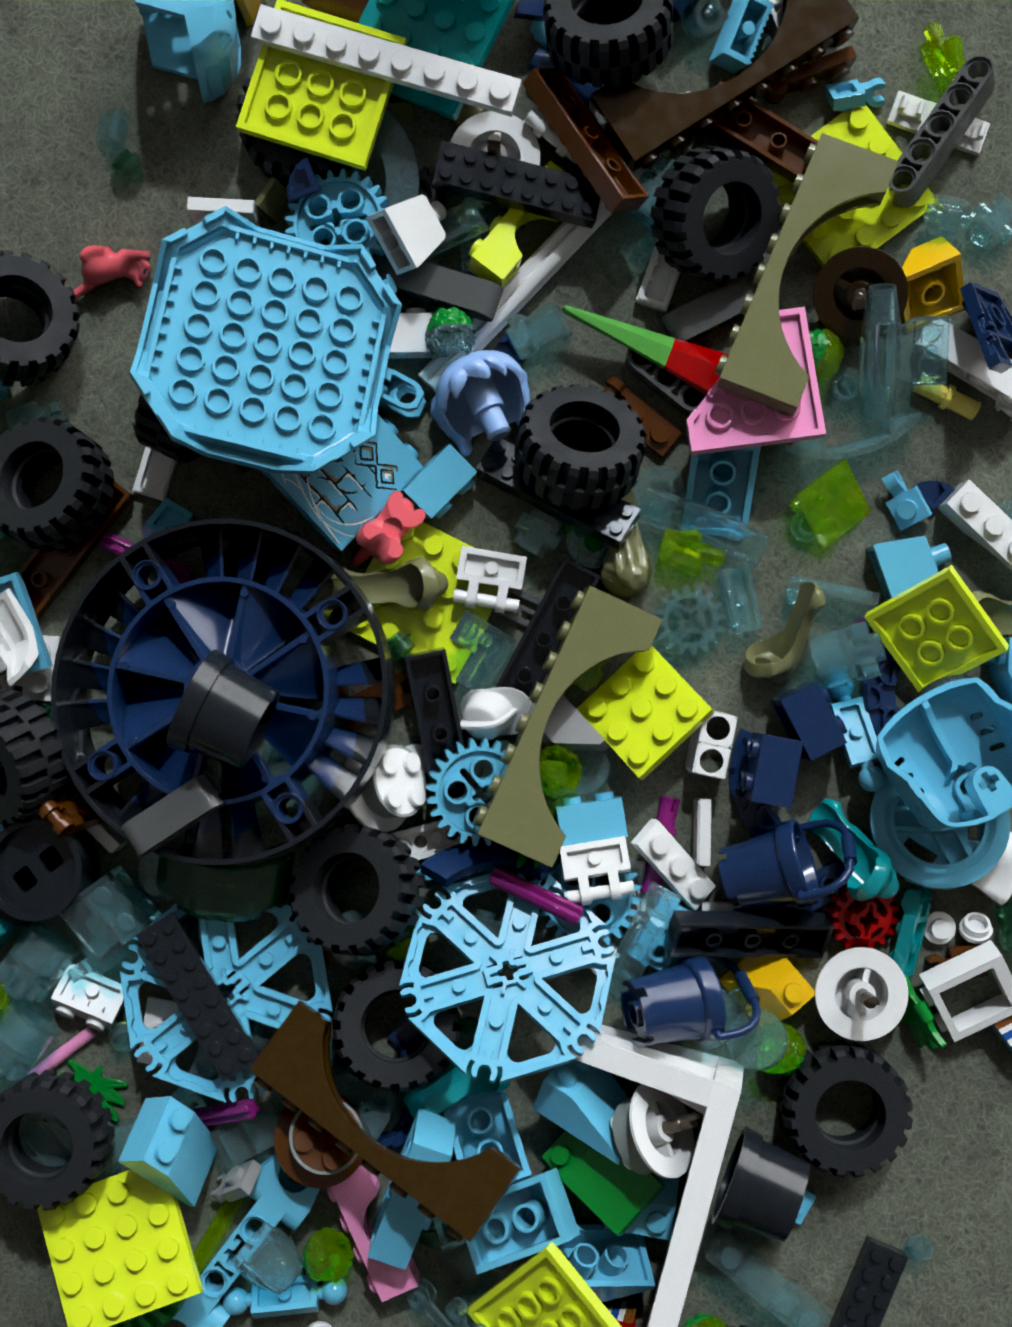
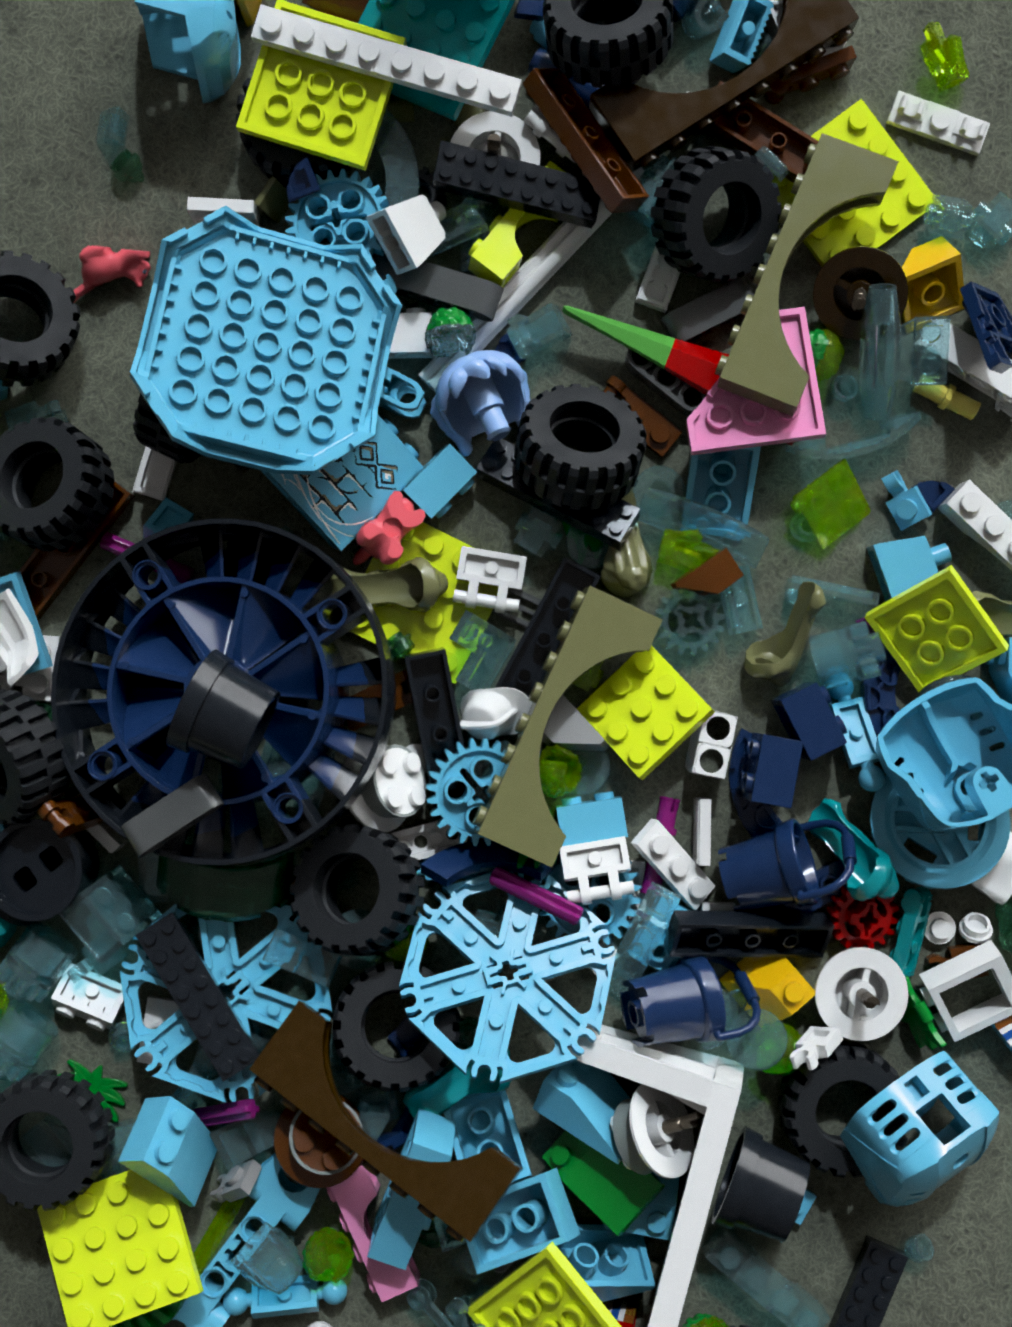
bright pink piece [22,1026,98,1078] -> none
medium azure plate [825,78,886,112] -> none
dark grey beam [888,55,995,208] -> none
none -> clear light blue slope [262,928,342,987]
none -> reddish brown slope [670,548,744,596]
none -> clear light blue tile [755,146,789,182]
none -> white plate [790,1026,843,1070]
none -> medium azure piece [840,1051,999,1207]

